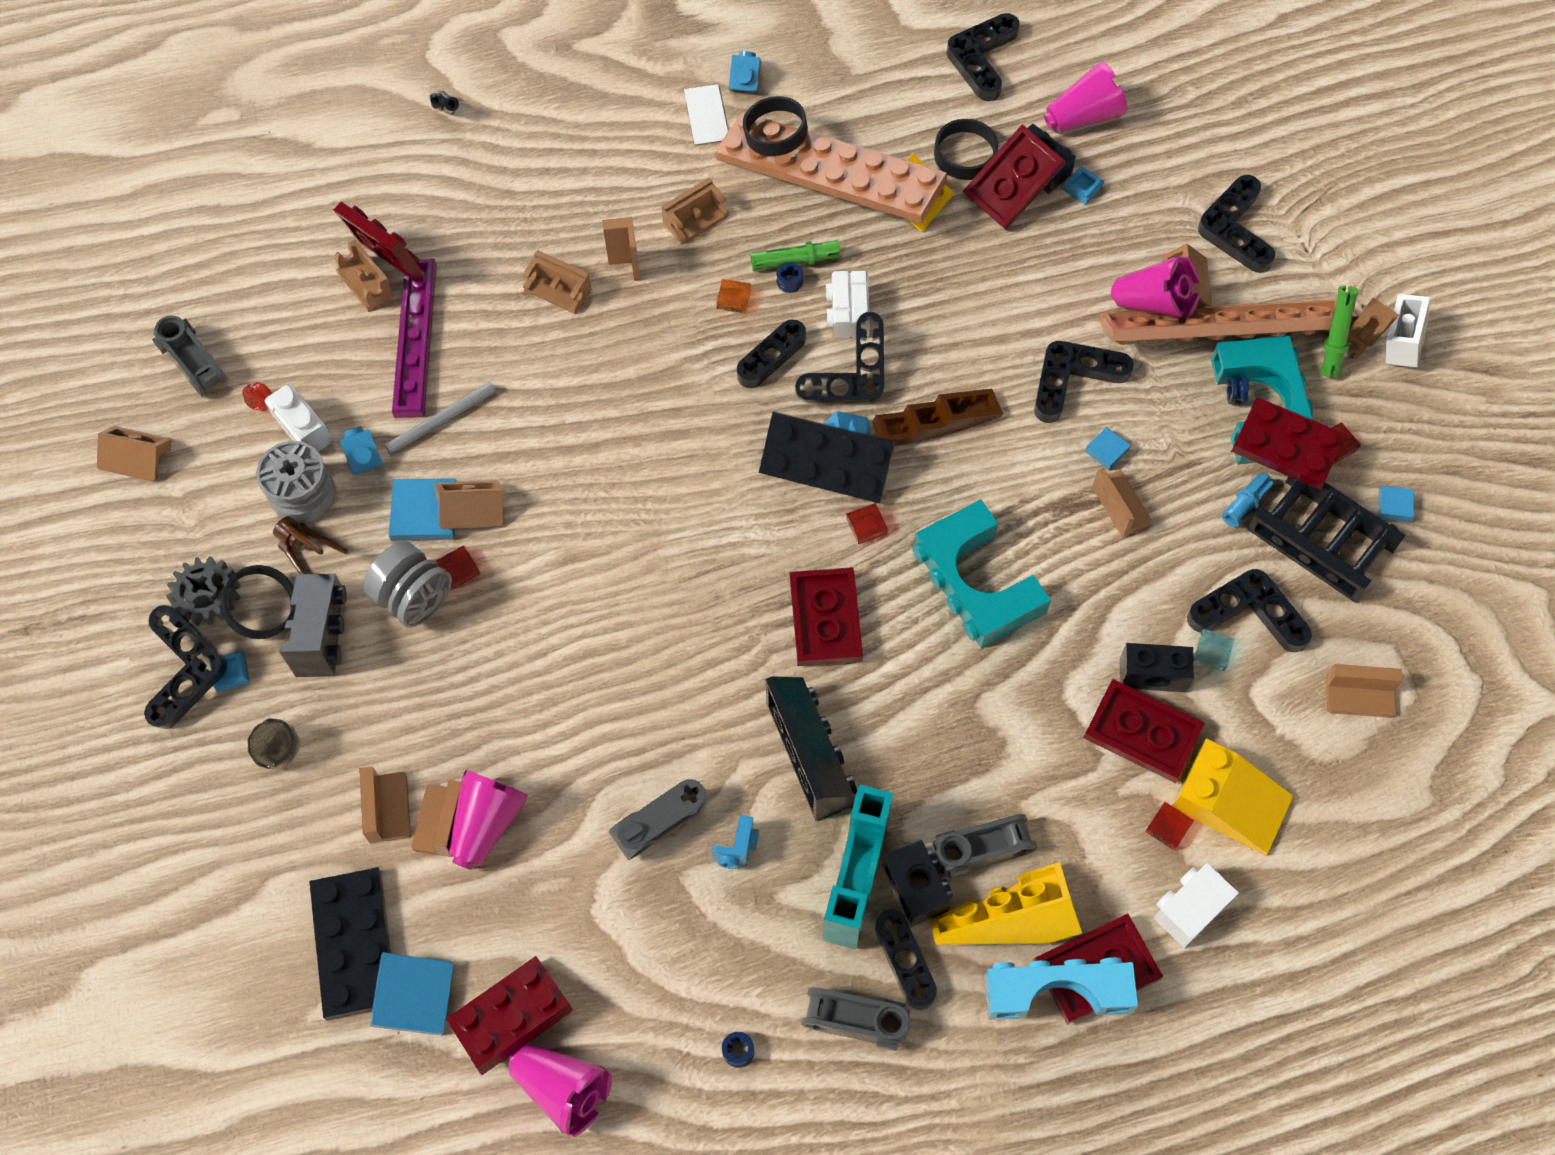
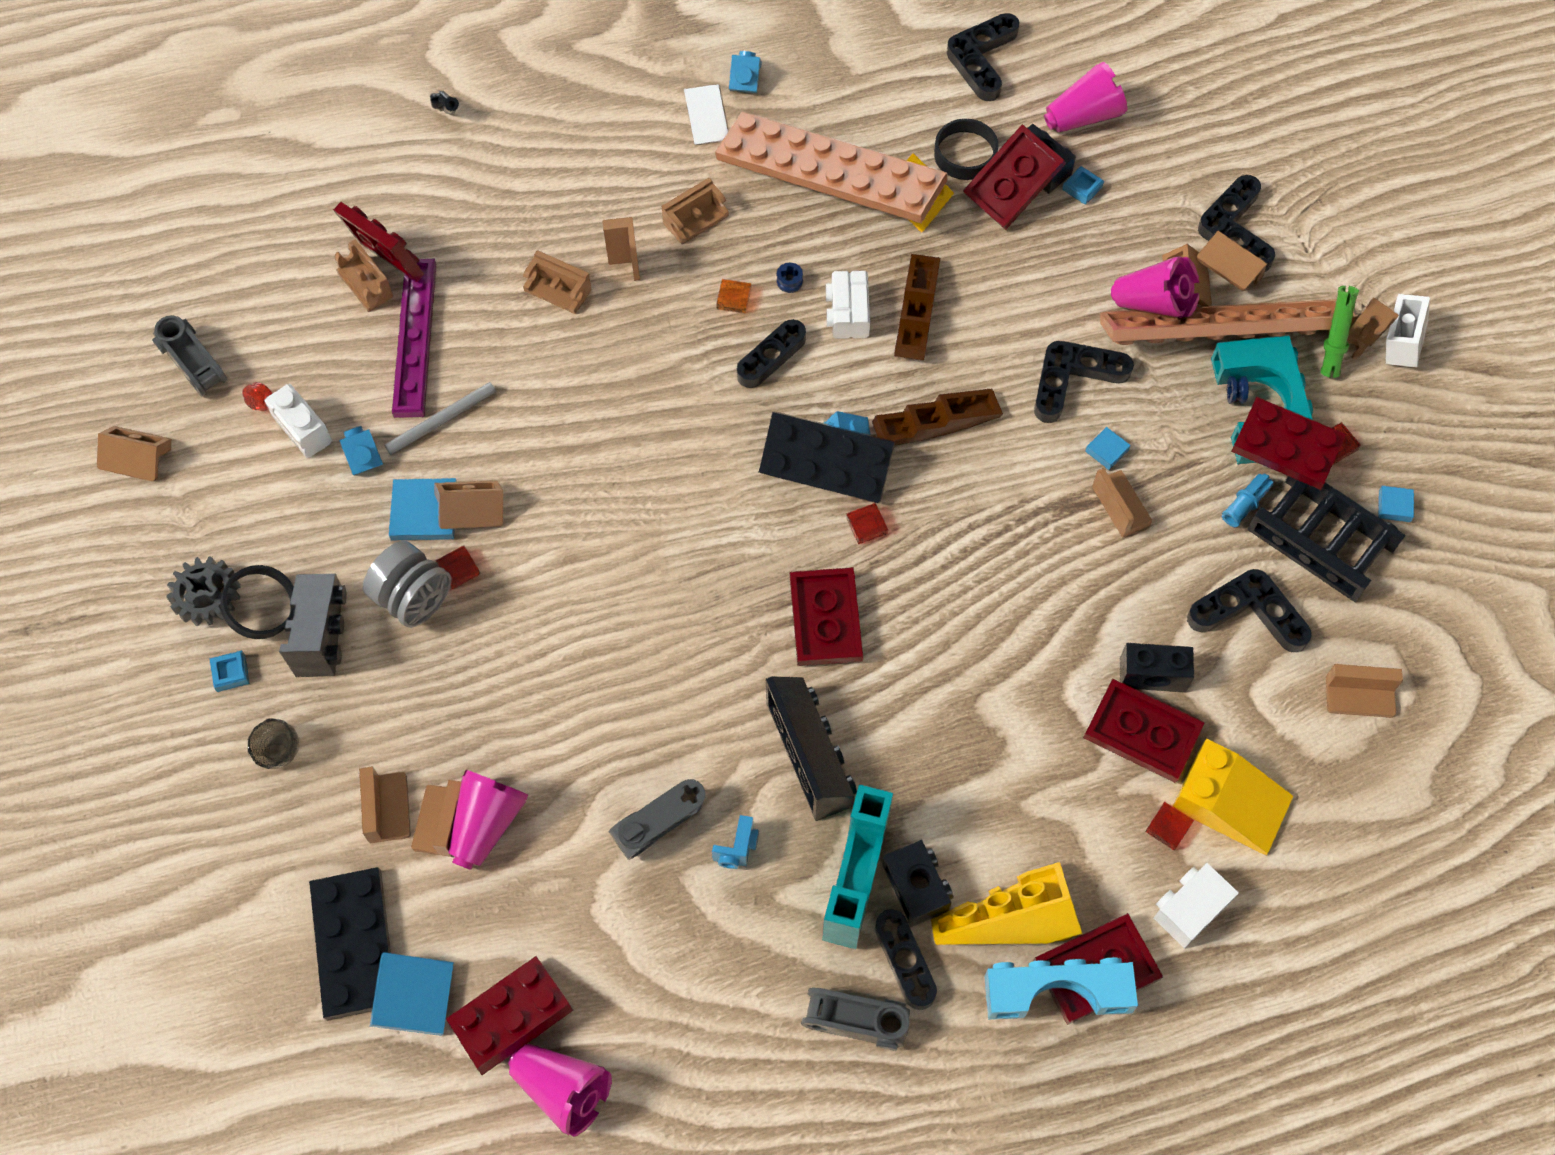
black beam [144,605,227,729] -> none
light grey wheel [256,441,336,524] -> none
reddish brown plant [273,516,348,574] -> none
dark blue bush [722,1032,754,1068] -> none
black tyre [743,96,808,156] -> none
bright green pin [750,240,841,271] -> none
black beam [795,312,884,403] -> none
teal arch [912,499,1051,648] -> none
dark grey piece [932,814,1038,879] -> none
clear light blue tile [1194,629,1235,672] -> none
none -> reddish brown slope [894,254,941,361]
none -> medium nougat panel [1197,231,1267,291]

